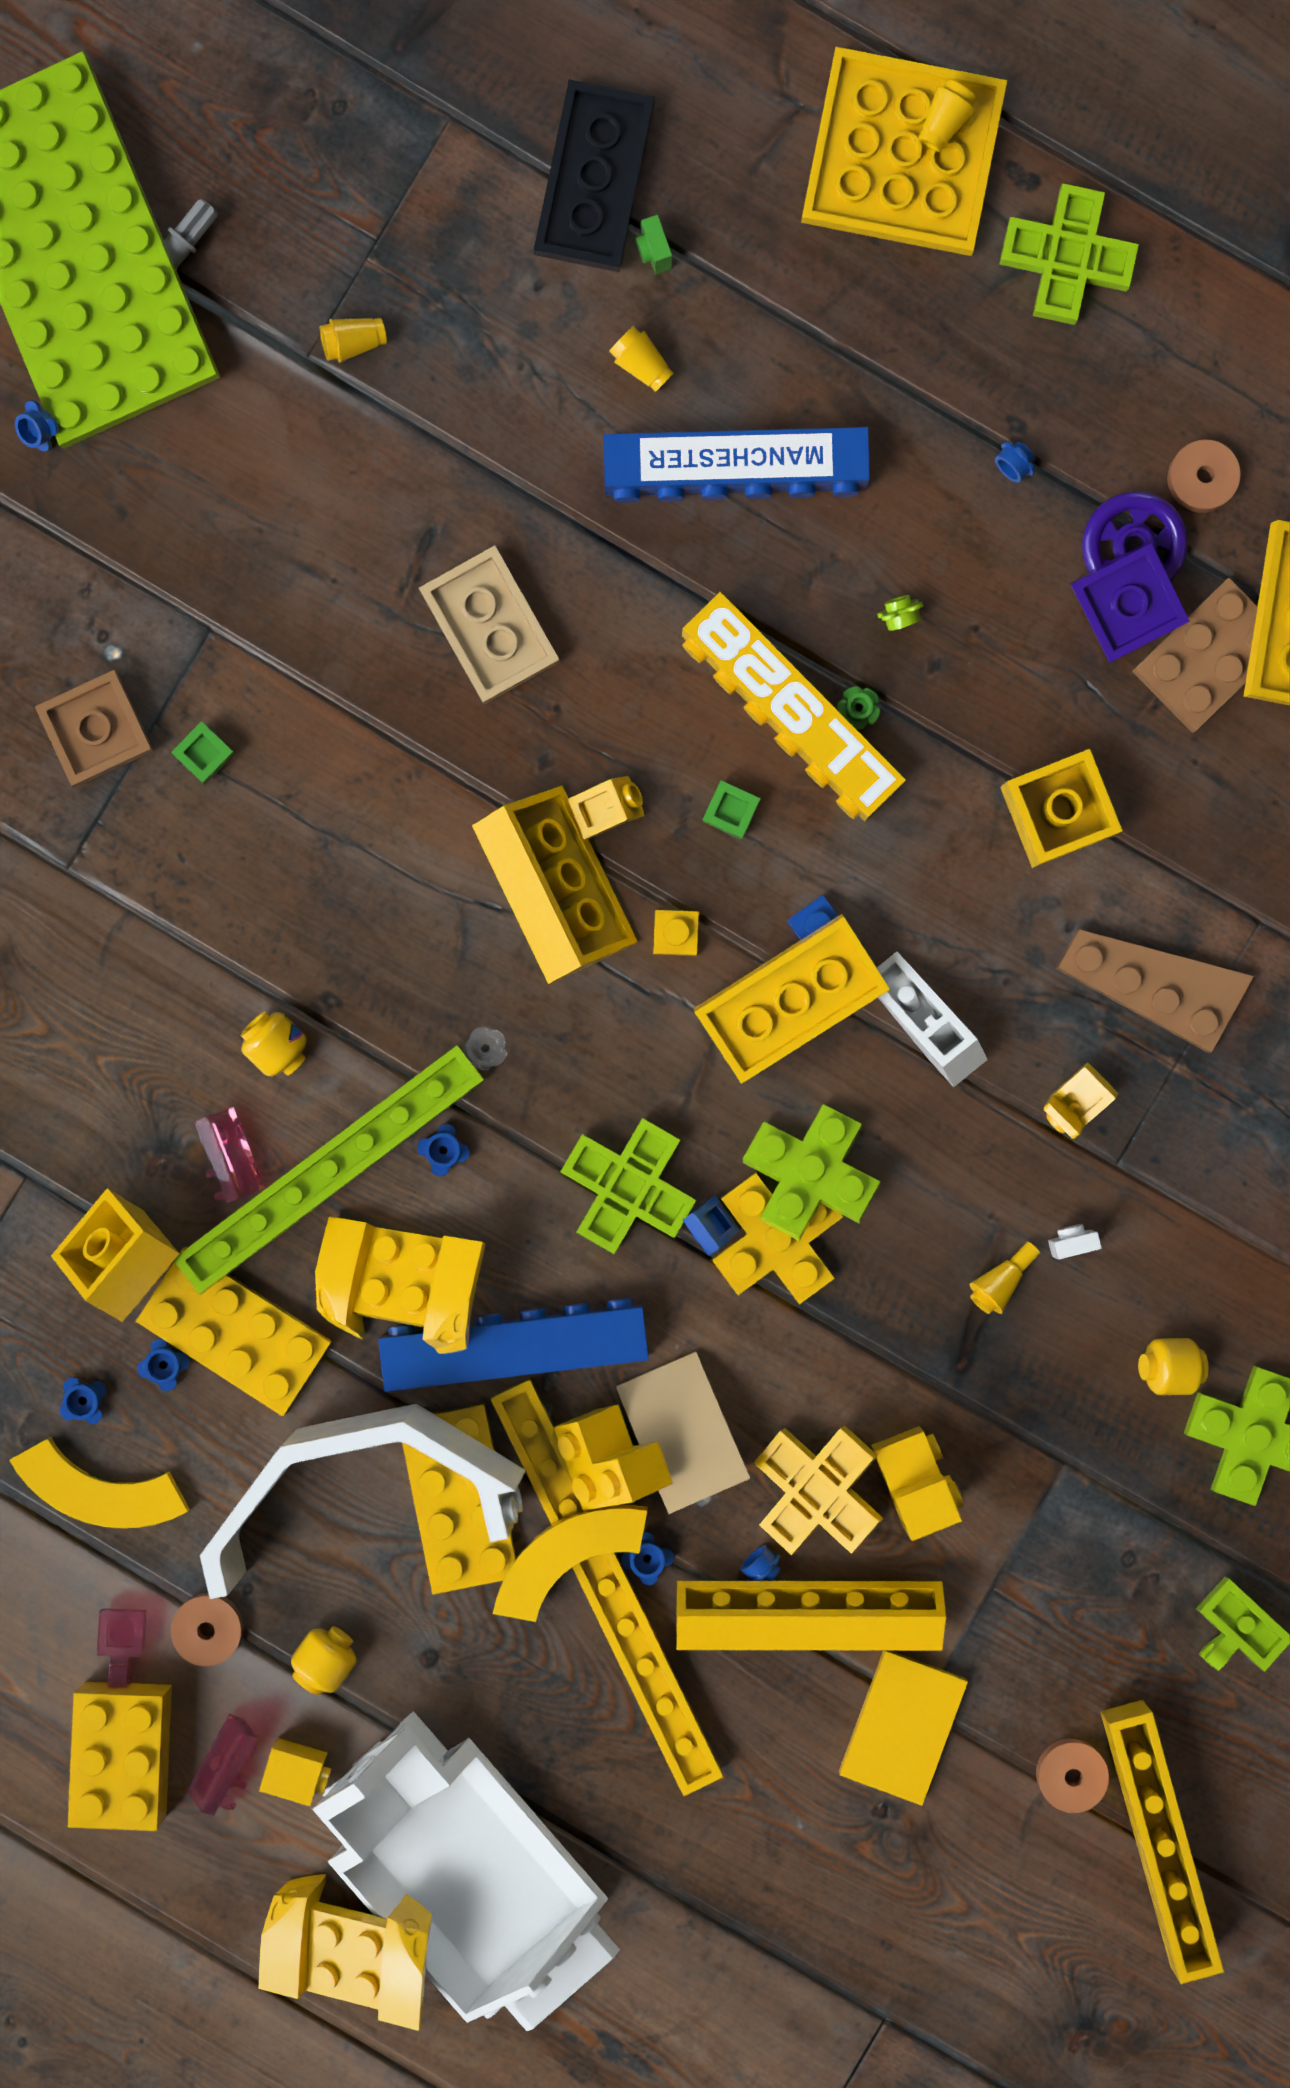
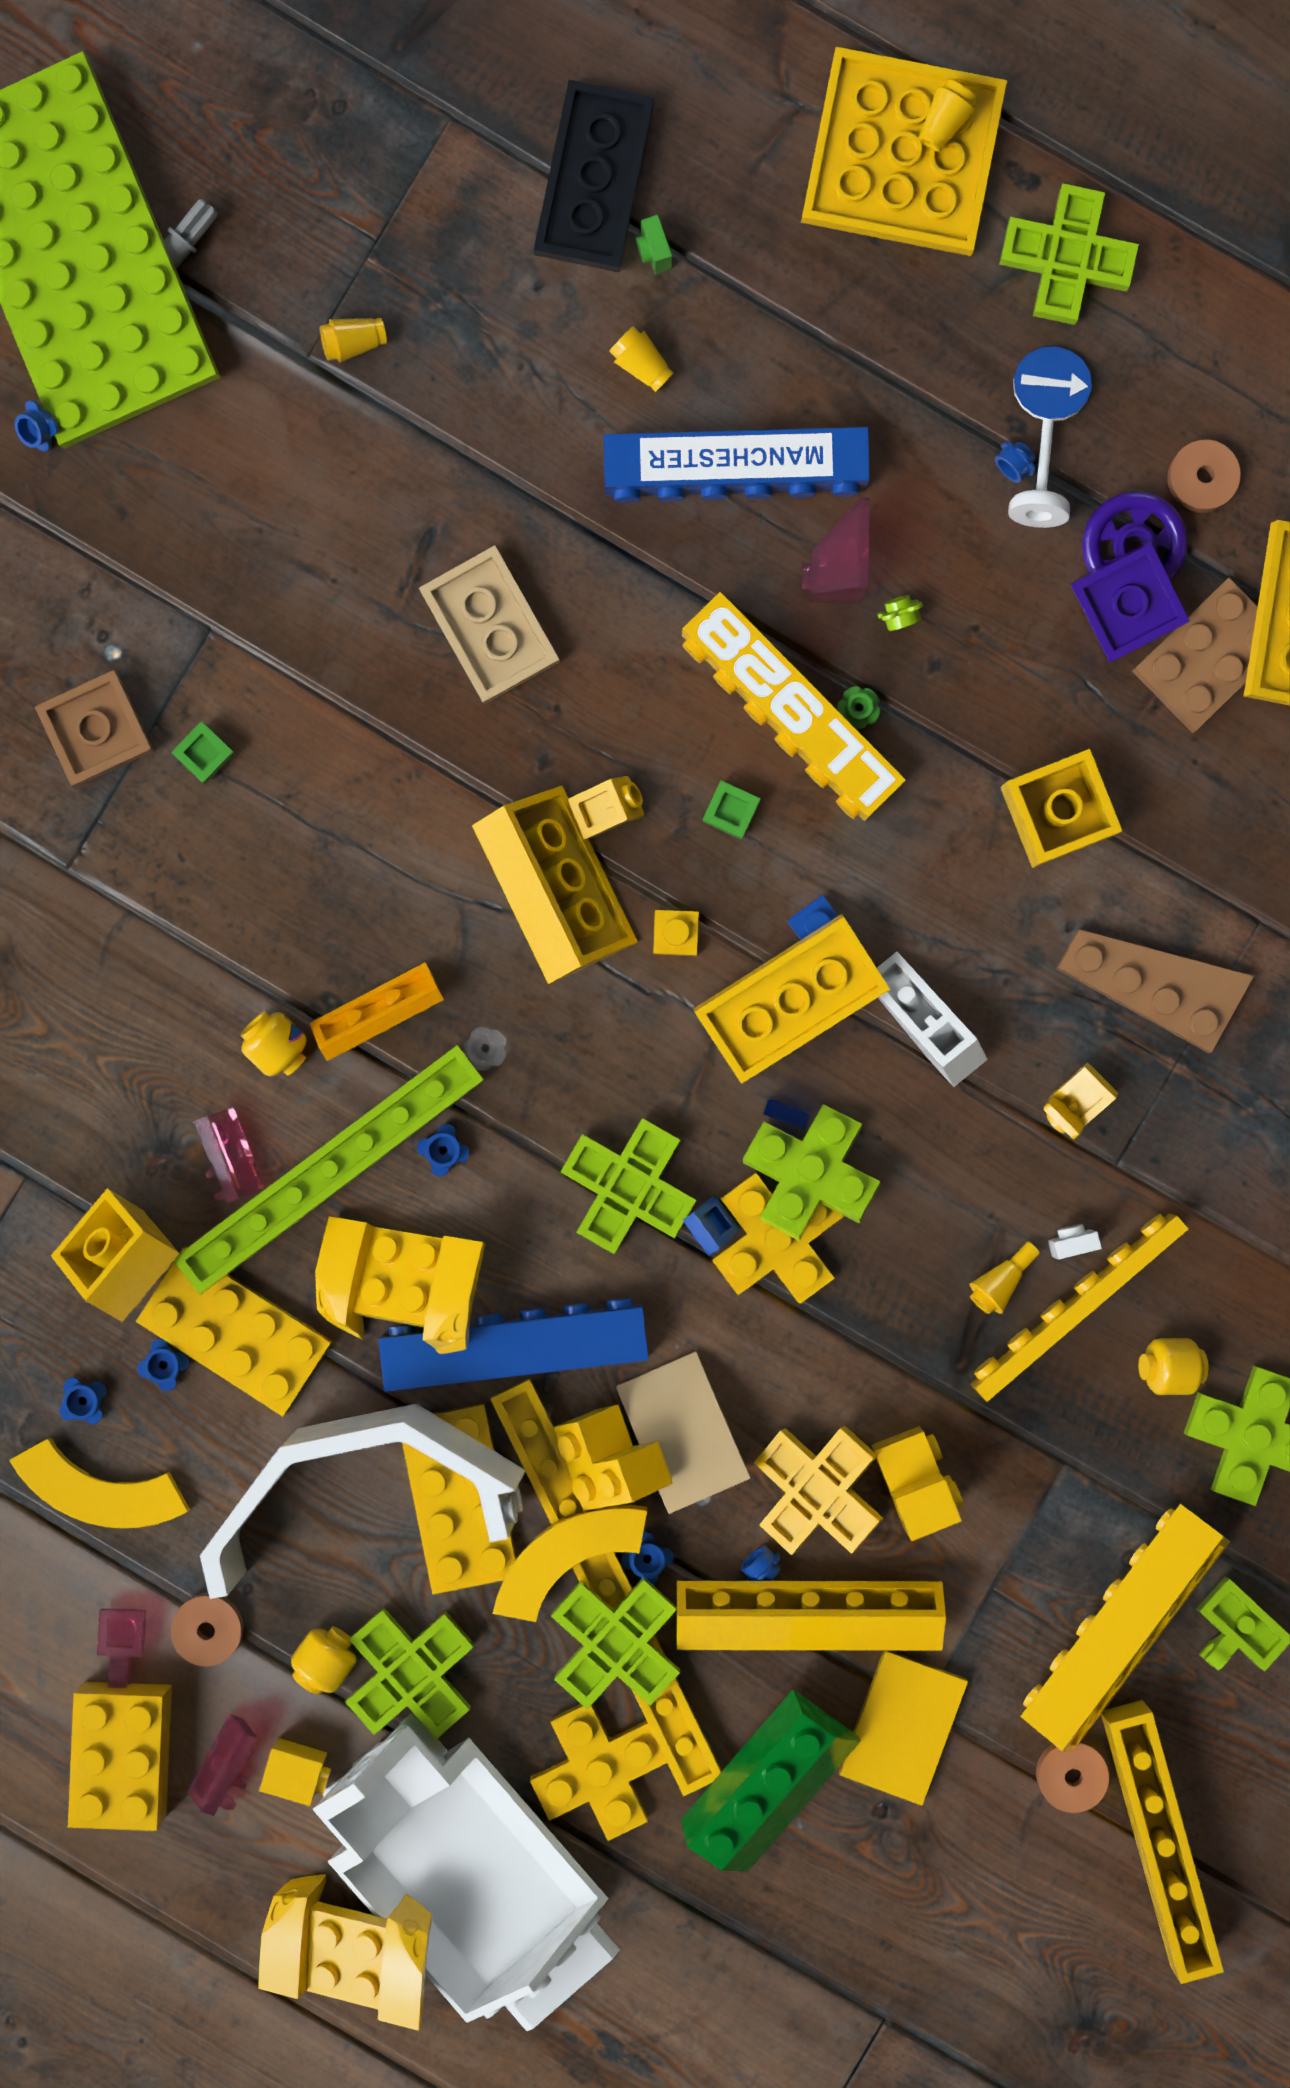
none -> light orange plate [309,962,444,1061]
none -> lime plate [345,1607,475,1739]
none -> yellow plate [530,1703,667,1841]
none -> lime plate [551,1577,680,1709]
none -> green slope [680,1689,861,1871]
none -> clear blue tile [761,1098,810,1129]
none -> clear pink slope [801,497,870,603]
none -> yellow plate [970,1214,1188,1402]
none -> piece [1008,346,1092,528]
none -> yellow brick [1020,1504,1230,1753]

